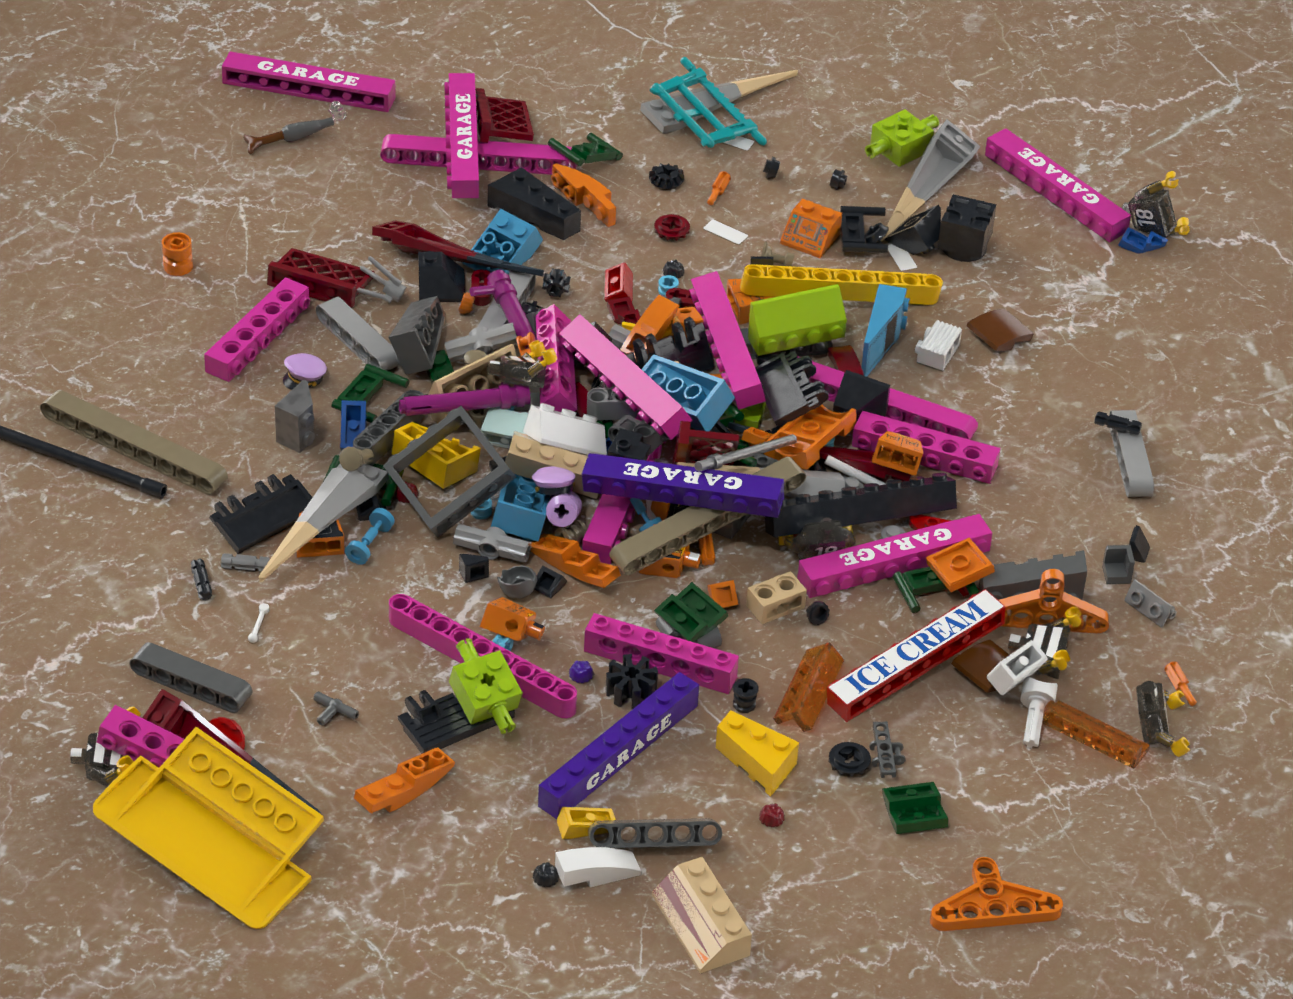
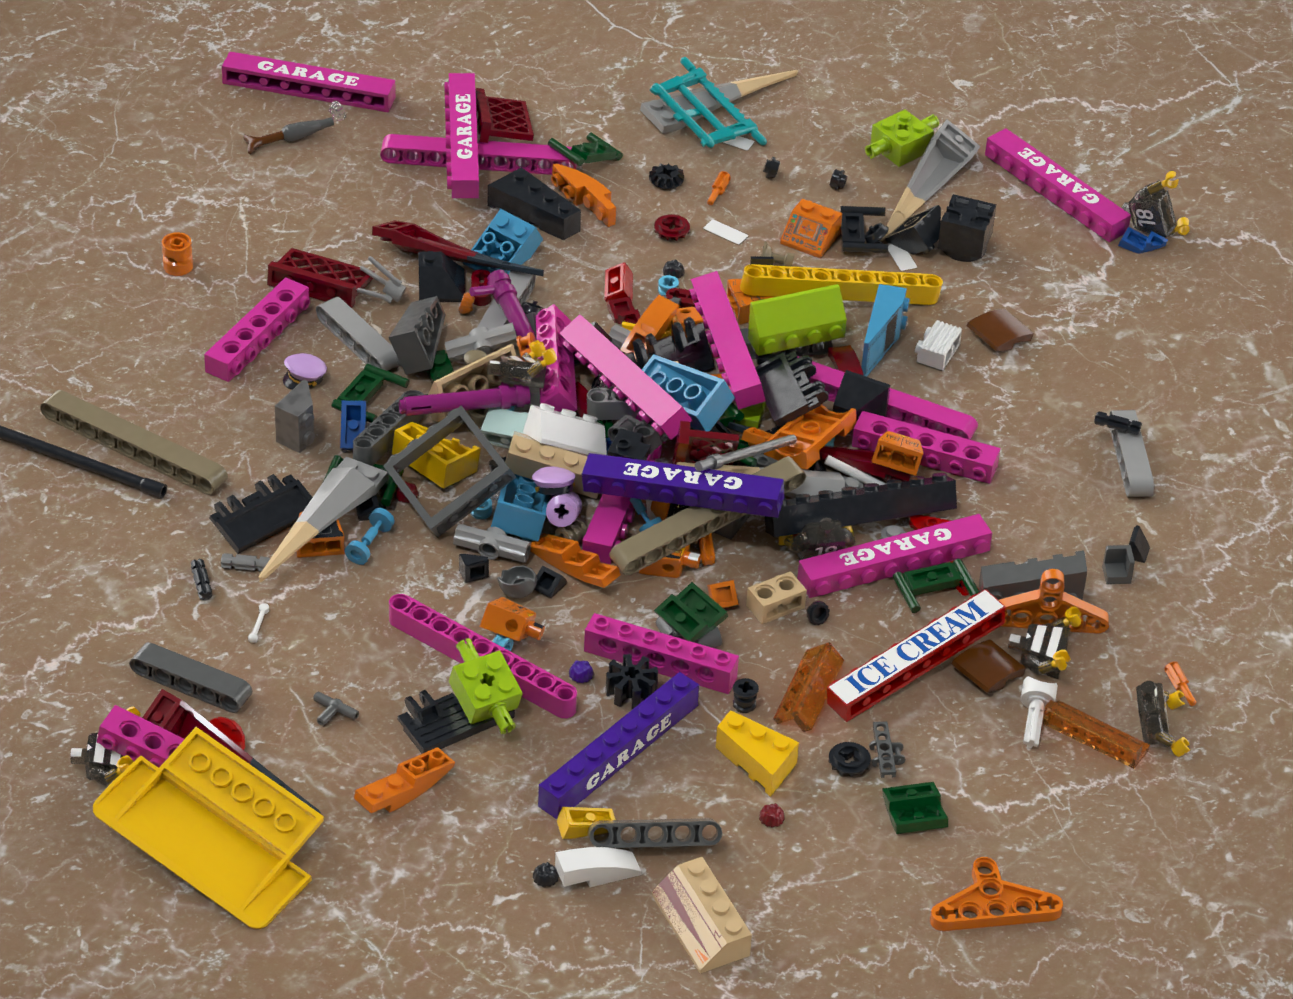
dark tan pin [339,447,374,471] -> none
black gear [542,268,571,297] -> none
orange tile [926,537,995,592] -> none
white brick [987,640,1048,695] -> none
light grey hinge [1124,579,1177,628] -> none

